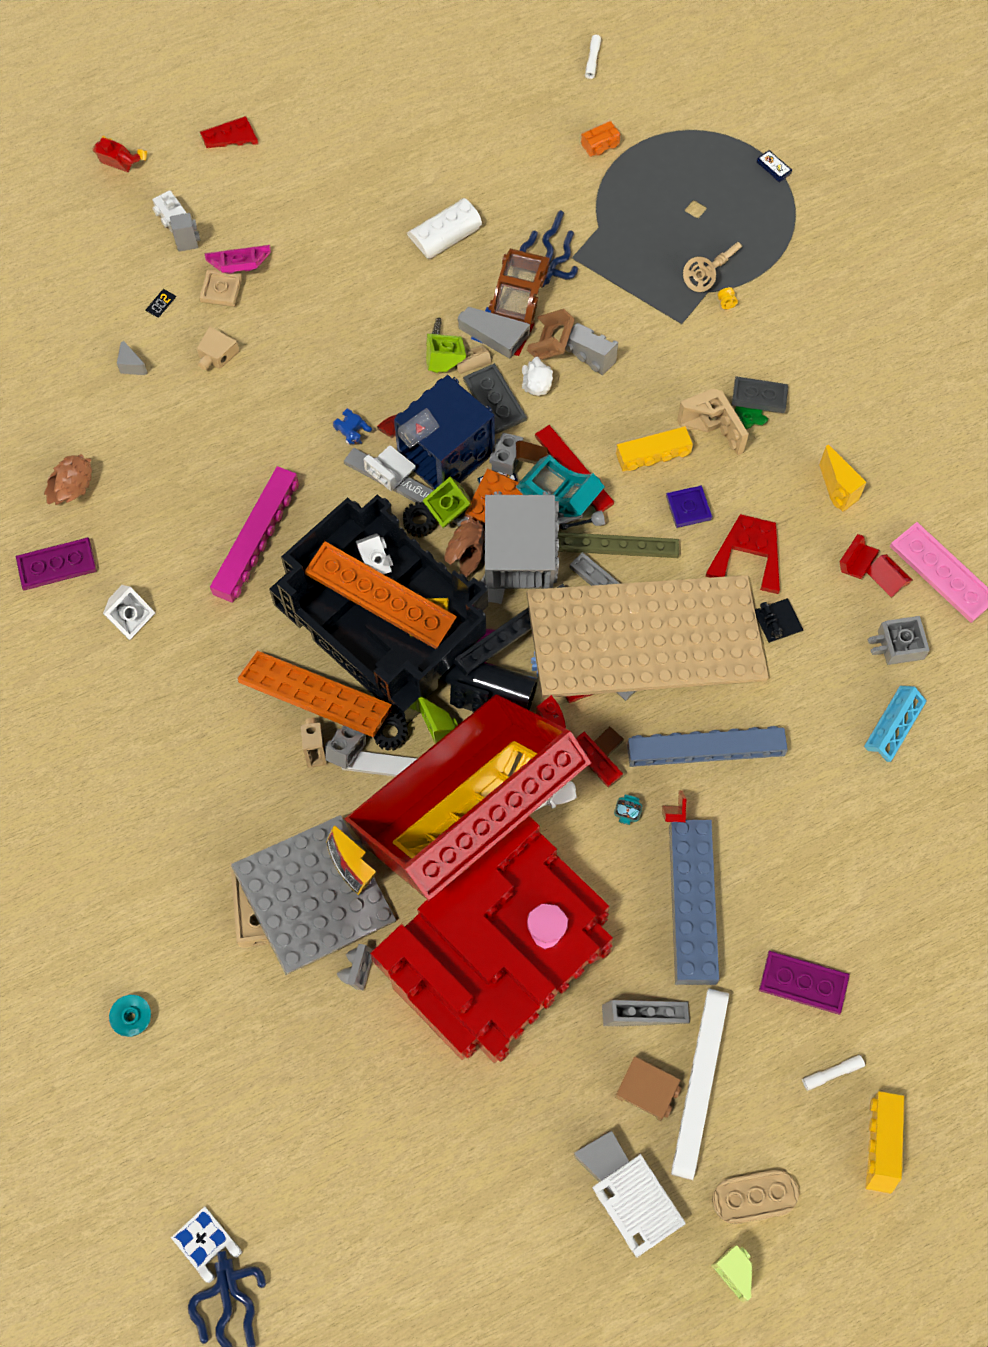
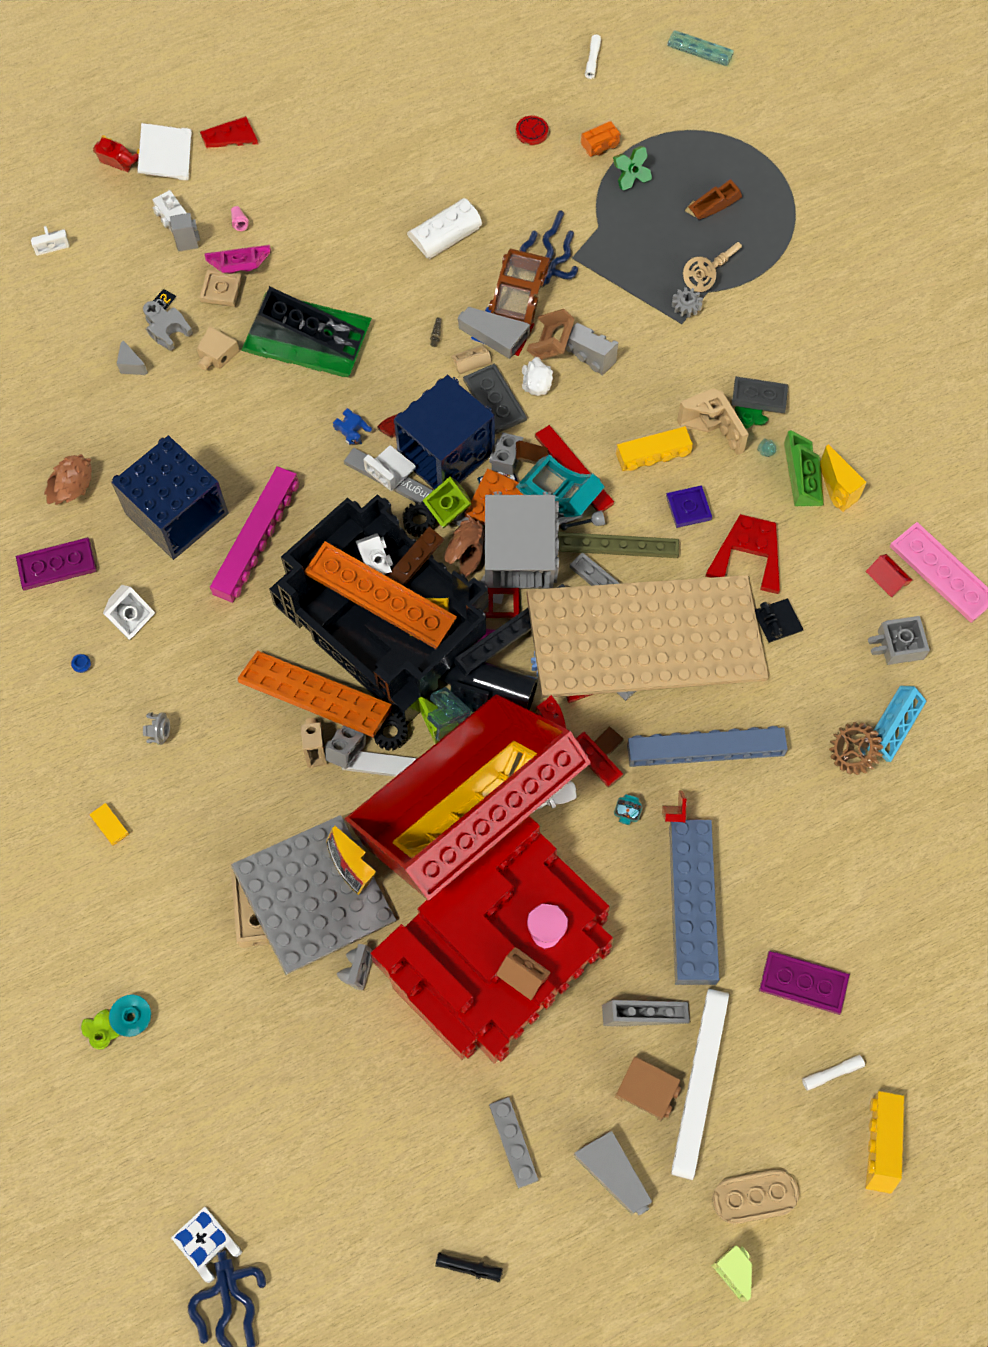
clear slope [398,408,439,448] -> none
lime slope [426,334,466,373] -> none
white window [592,1154,686,1258] -> none
yellow wheel [717,287,738,309] -> none
tile [756,150,792,182] -> none
red panel [839,534,879,580] -> none
none -> white panel [31,226,70,256]
none -> blue plate [71,654,91,673]
none -> lime plate [81,1009,119,1050]
none -> yellow tile [89,803,129,846]
none -> dark blue piece [111,435,229,560]
none -> white piece [138,123,192,180]
none -> light grey piece [143,301,193,351]
none -> light grey piece [143,712,170,745]
none -> bright pink cone [231,206,249,231]
none -> piece [241,286,372,377]
none -> reddish brown plate [387,526,445,587]
none -> clear light blue panel [427,687,471,741]
none -> black pin [435,1252,503,1283]
none -> red window [484,588,519,618]
none -> light grey plate [489,1097,539,1189]
none -> medium nougat panel [496,947,551,1000]
none -> red tile [516,115,548,145]
none -> plant [613,146,652,190]
none -> clear light blue plate [667,30,734,66]
none -> light grey gear [672,287,703,318]
none -> dark orange slope [688,179,742,220]
none -> clear light blue plate [757,438,776,457]
none -> bright green slope [784,430,823,506]
none -> medium nougat gear [829,722,883,775]

